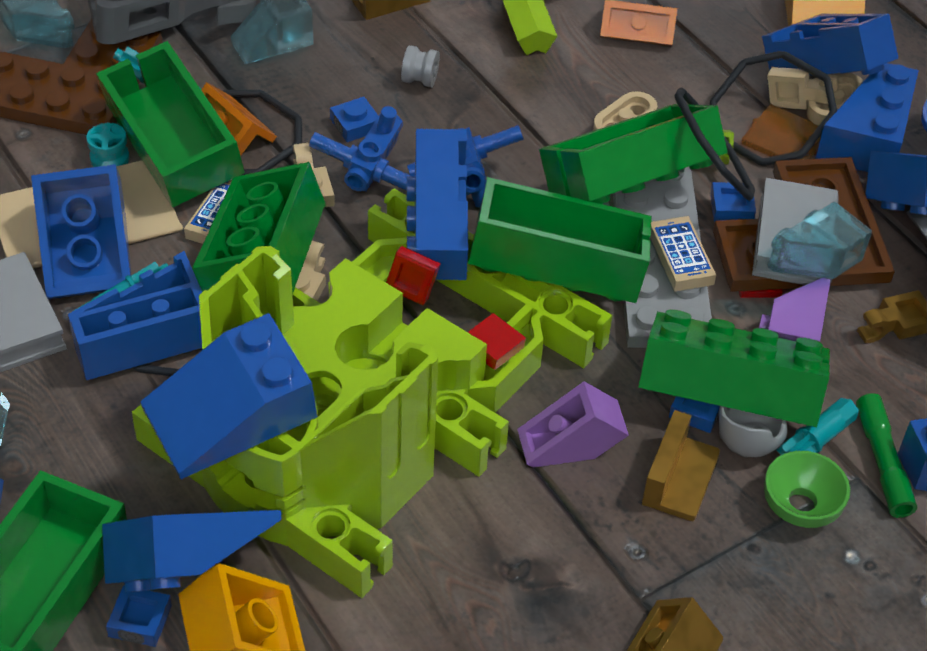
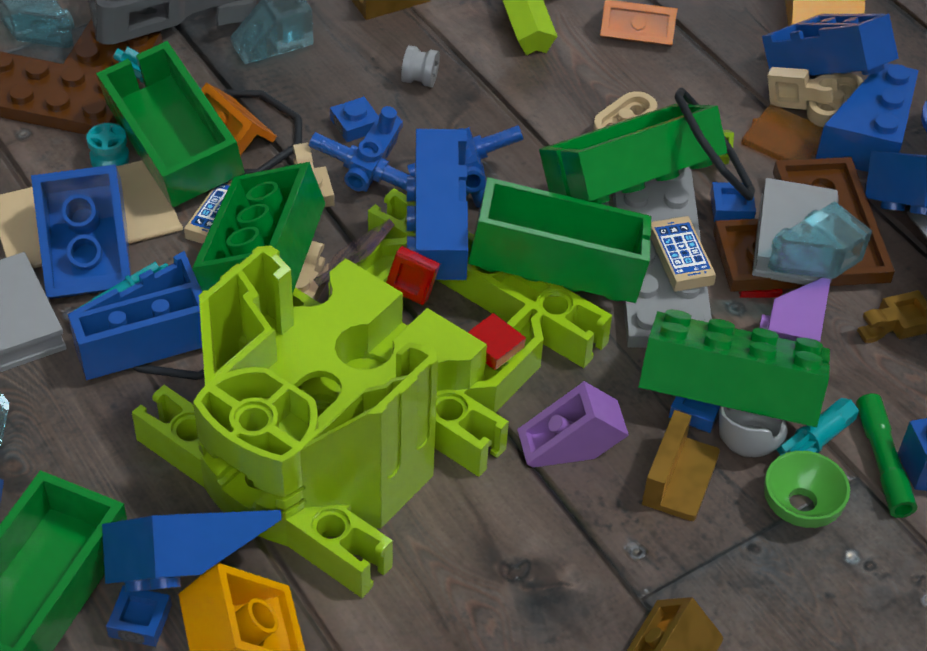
blue slope [140,313,318,480] -> none
black piece [709,51,837,166] -> none
none -> piece [313,219,395,286]

